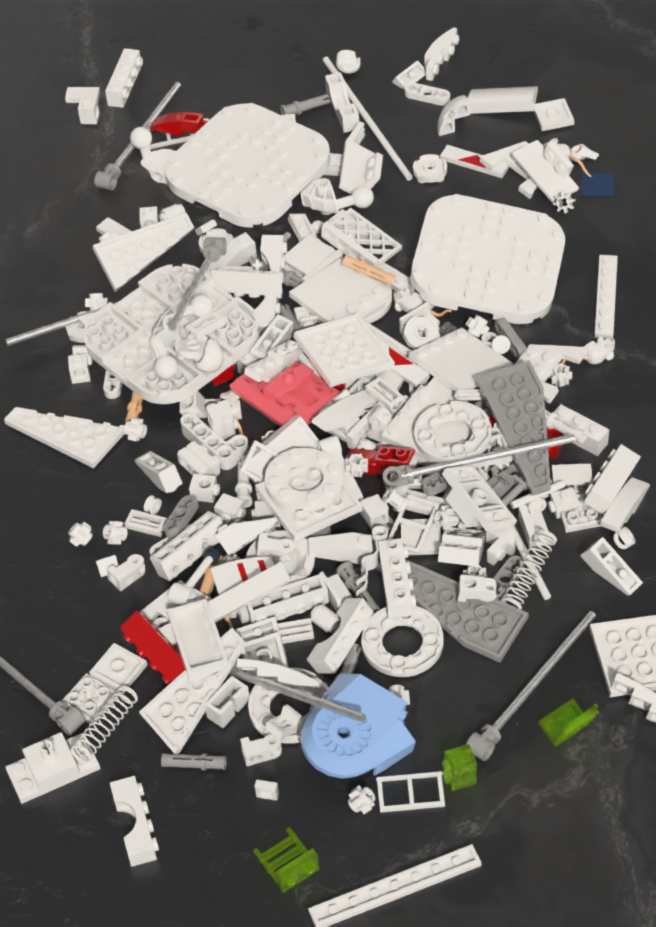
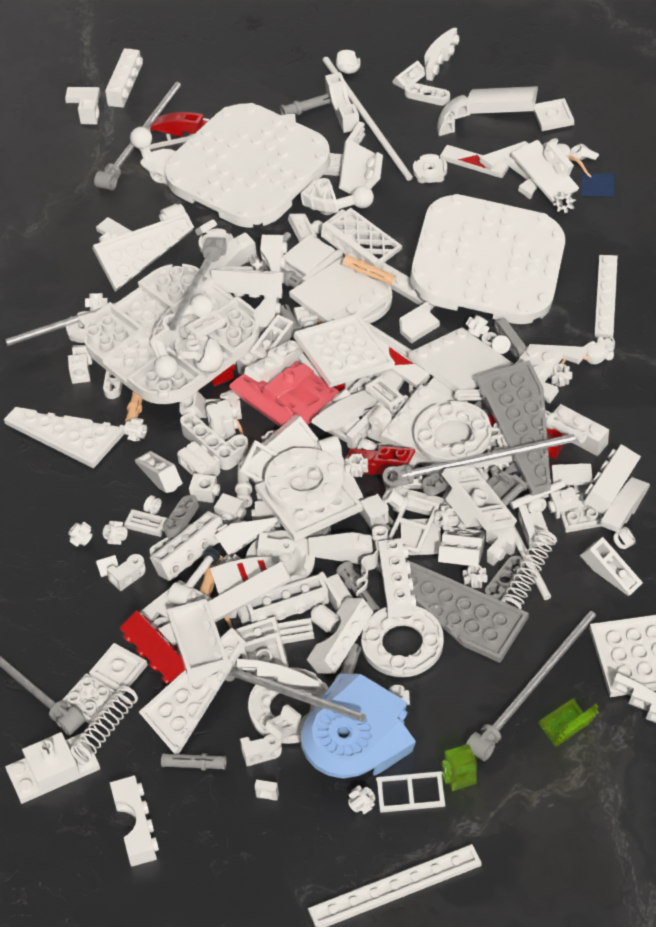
white brick [140,206,159,228] -> none
white piece [205,676,249,728] -> none
clear neon green plate [253,827,319,893] -> none
white animal [393,288,452,317] -> none
white plate [402,316,440,350] -> none
dark grey bush [439,322,457,336] -> none
white leg [458,575,497,602] -> none

